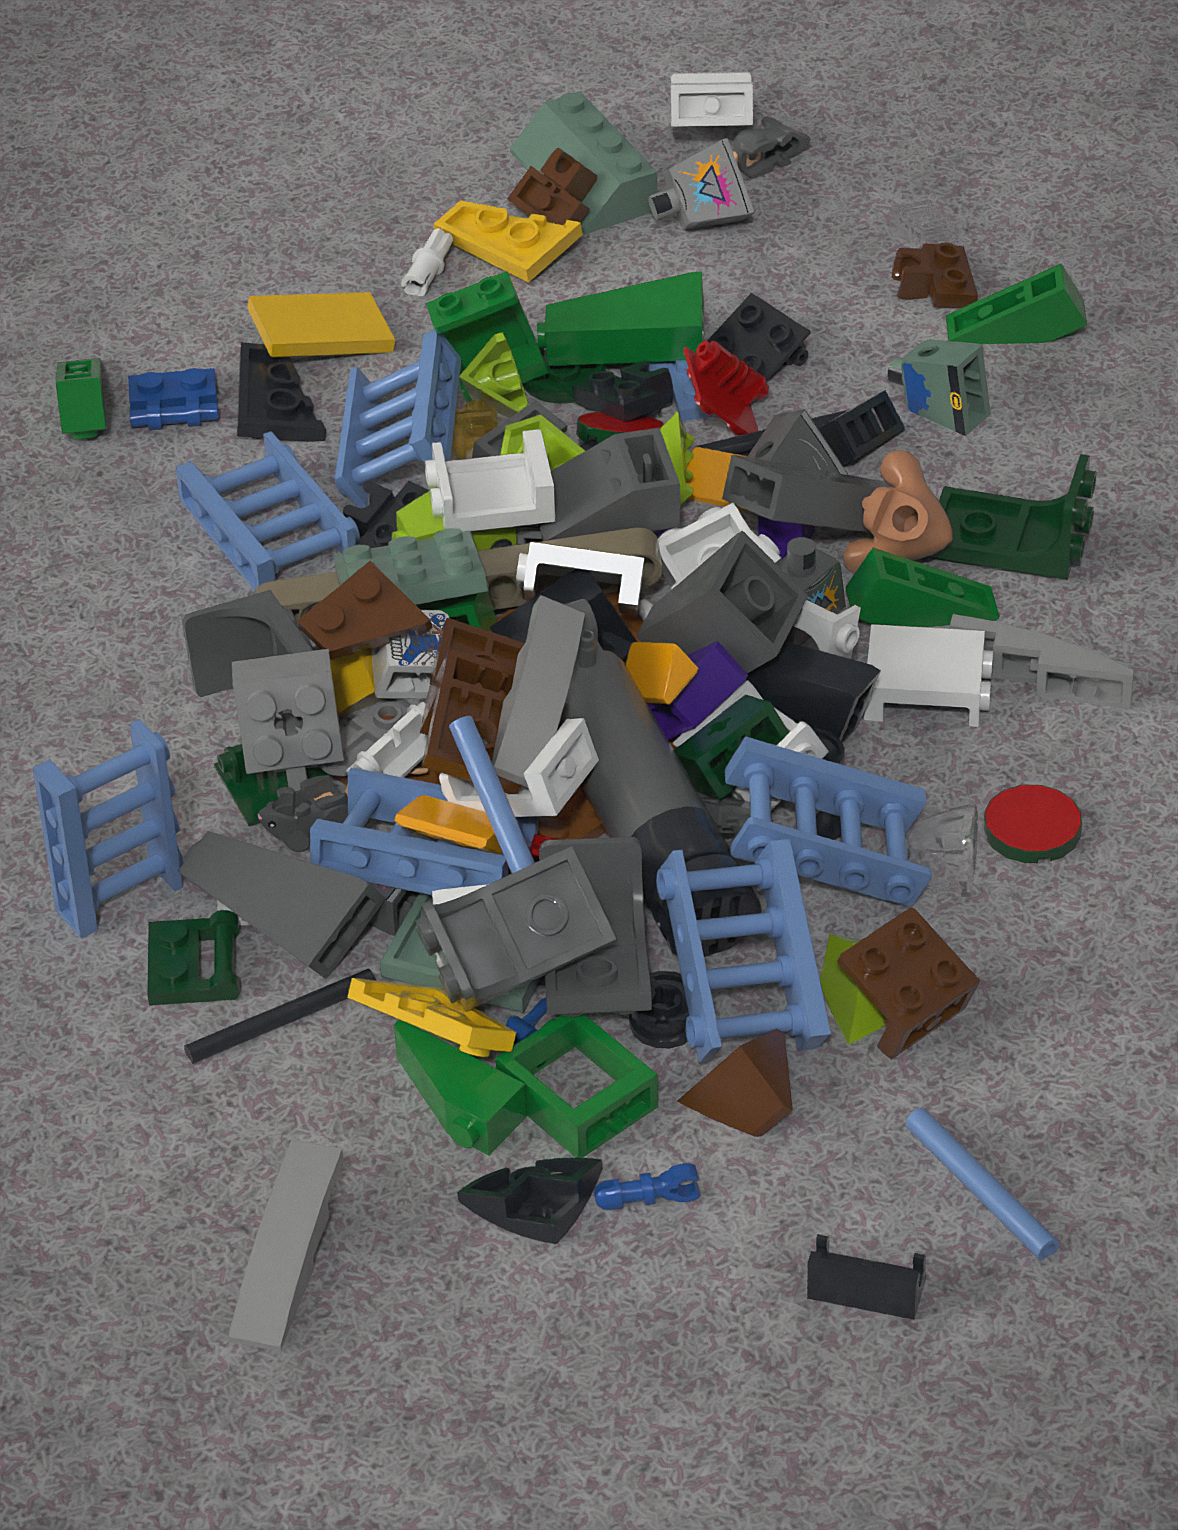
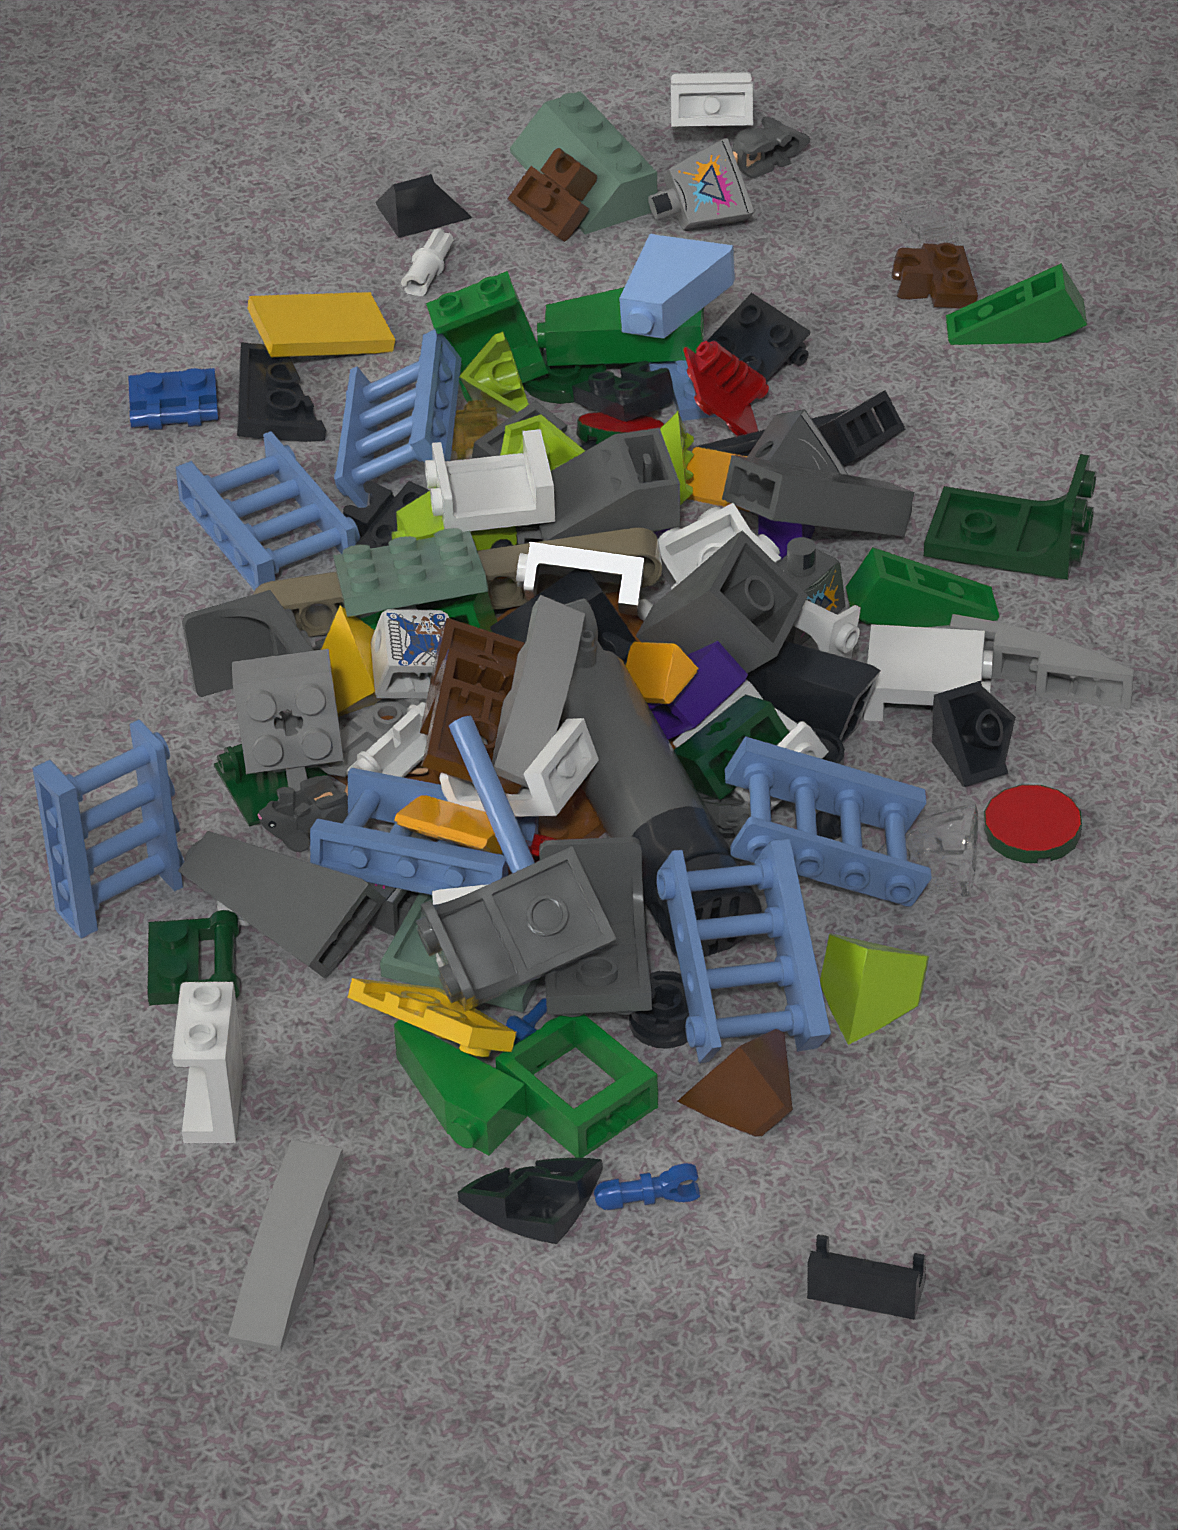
green slope [55,358,106,439] -> none
black bar [184,968,376,1064] -> none
reddish brown wing [298,561,433,660] -> none
yellow wing [433,200,583,283] -> none
reddish brown bracket [837,908,980,1060] -> none
nougat head [843,450,953,574] -> none
sand green torso [888,339,991,436] -> none
medium blue piece [906,1108,1060,1261] -> none
none -> white panel [172,982,244,1143]
none -> black slope [376,174,473,238]
none -> light blue slope [619,234,735,338]
none -> black slope [932,681,1016,787]

